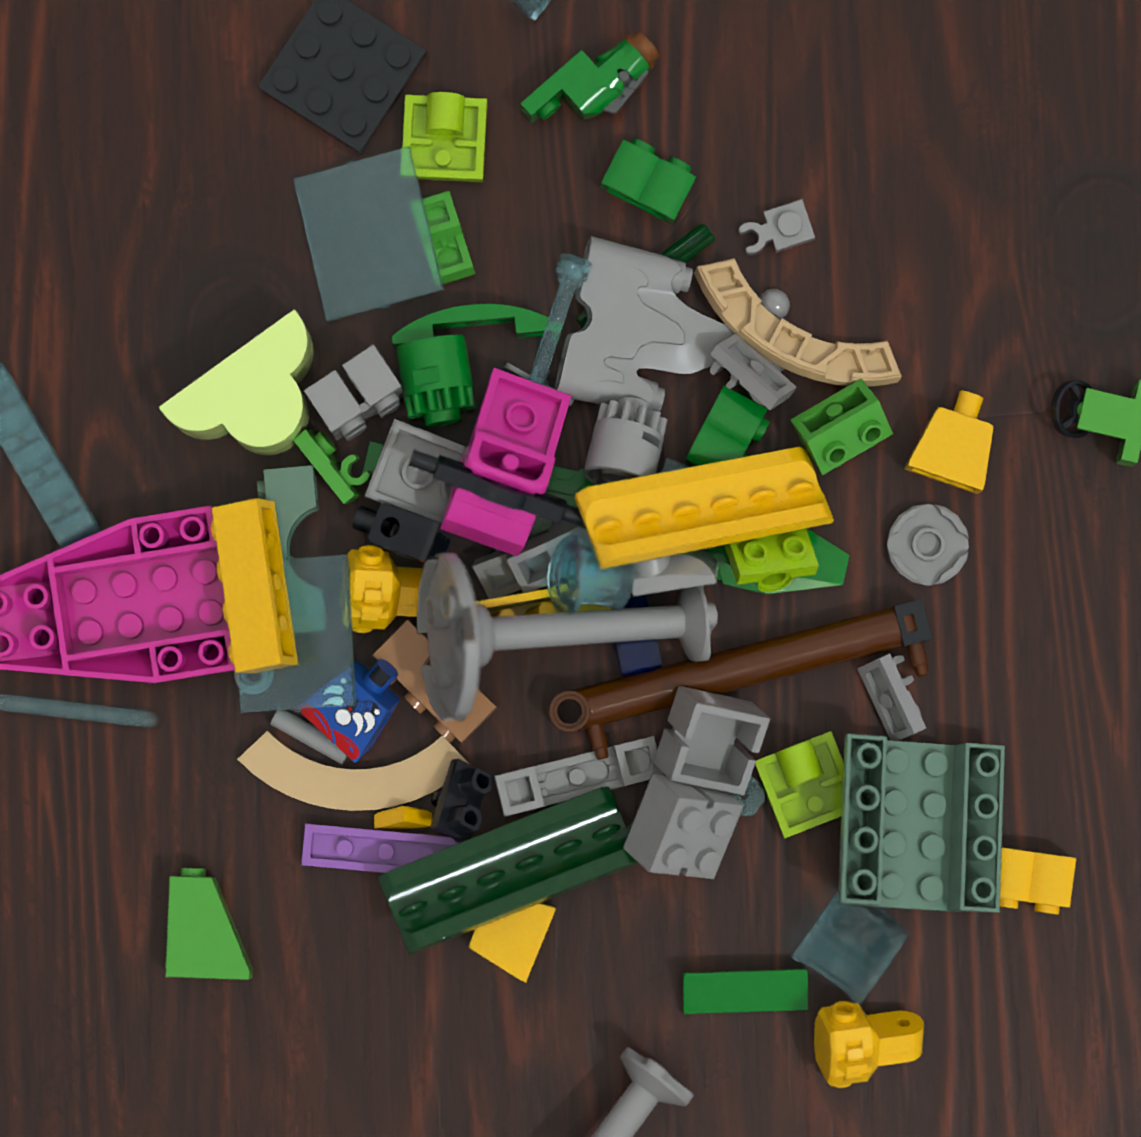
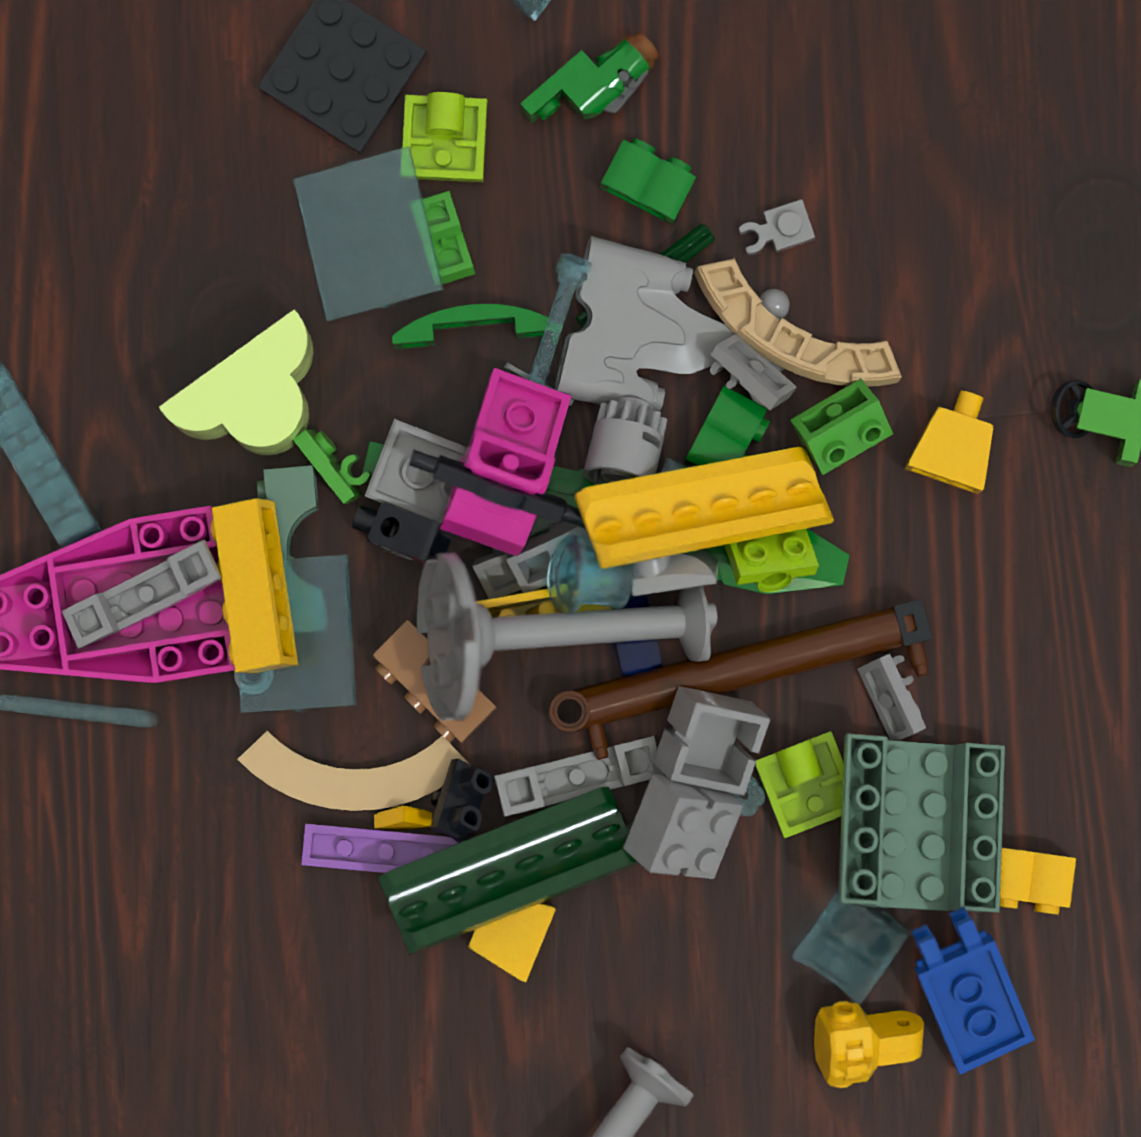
bright green slope [166,868,253,980] -> none
light grey piece [270,707,347,765] -> none
blue torso [298,659,400,763] -> none
light grey piece [304,344,403,441] -> none
yellow piece [340,545,423,633] -> none
green gear [395,335,476,427] -> none
green slope [682,968,808,1014] -> none
light grey tile [886,504,969,586] -> none
none -> light grey slope [62,540,222,649]
none -> blue tile [911,907,1035,1075]

